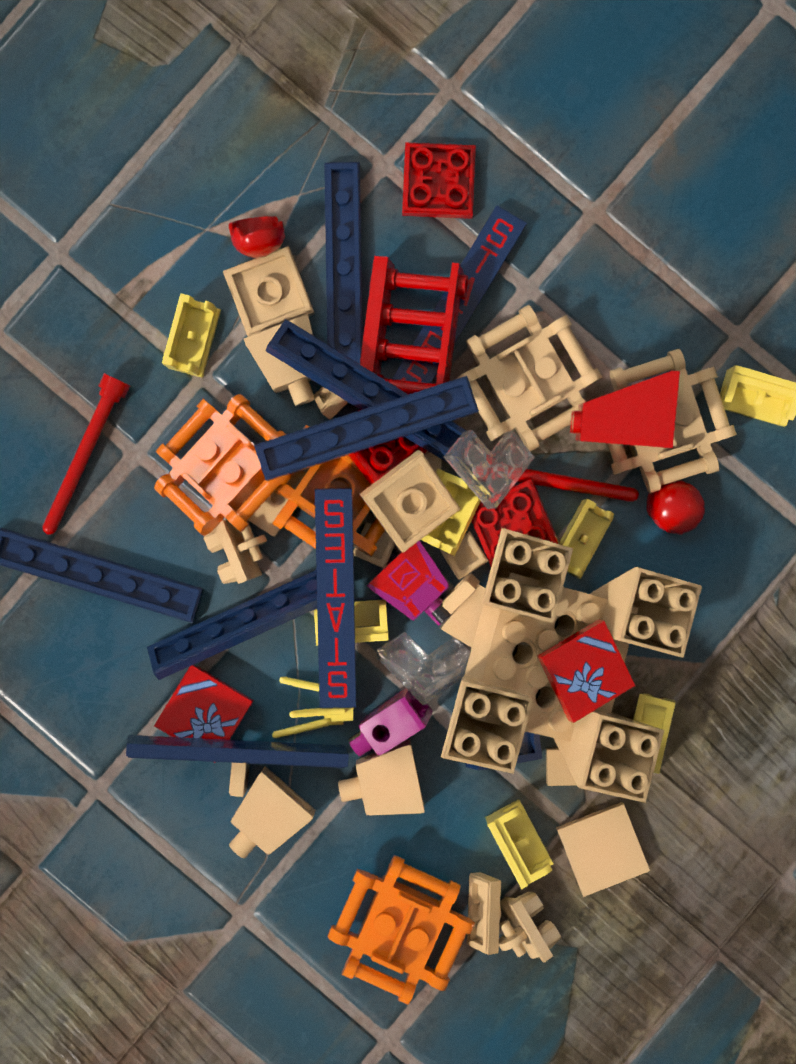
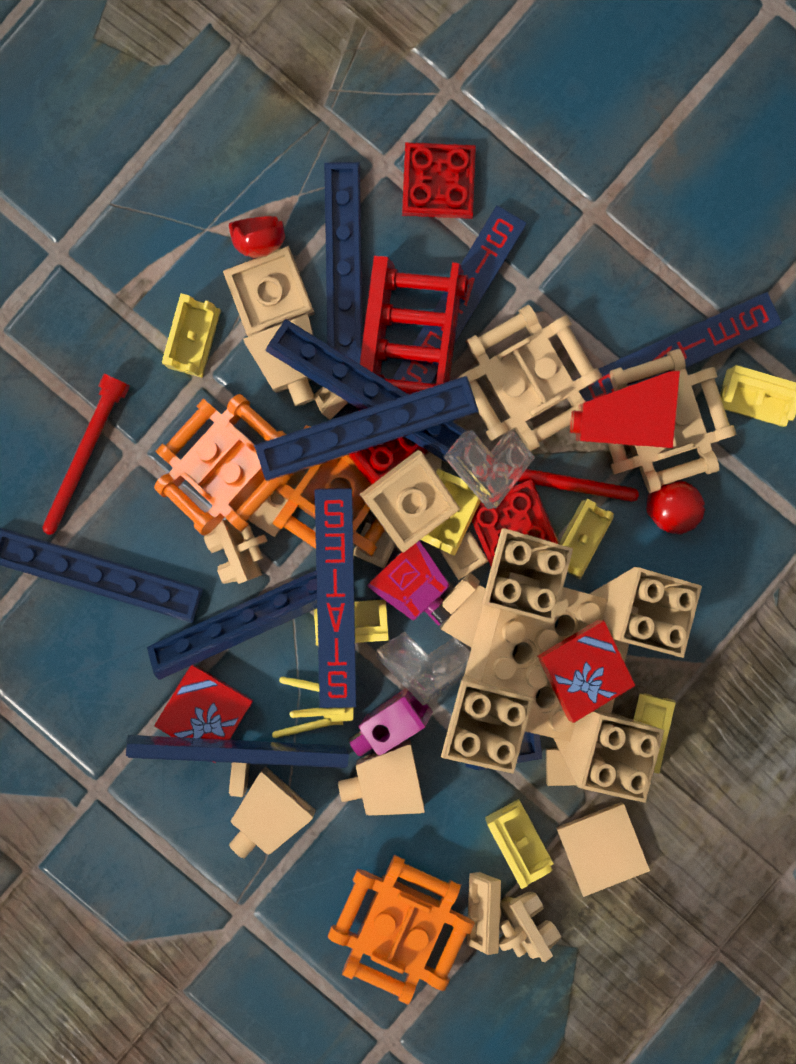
none -> dark blue tile [573,292,782,402]

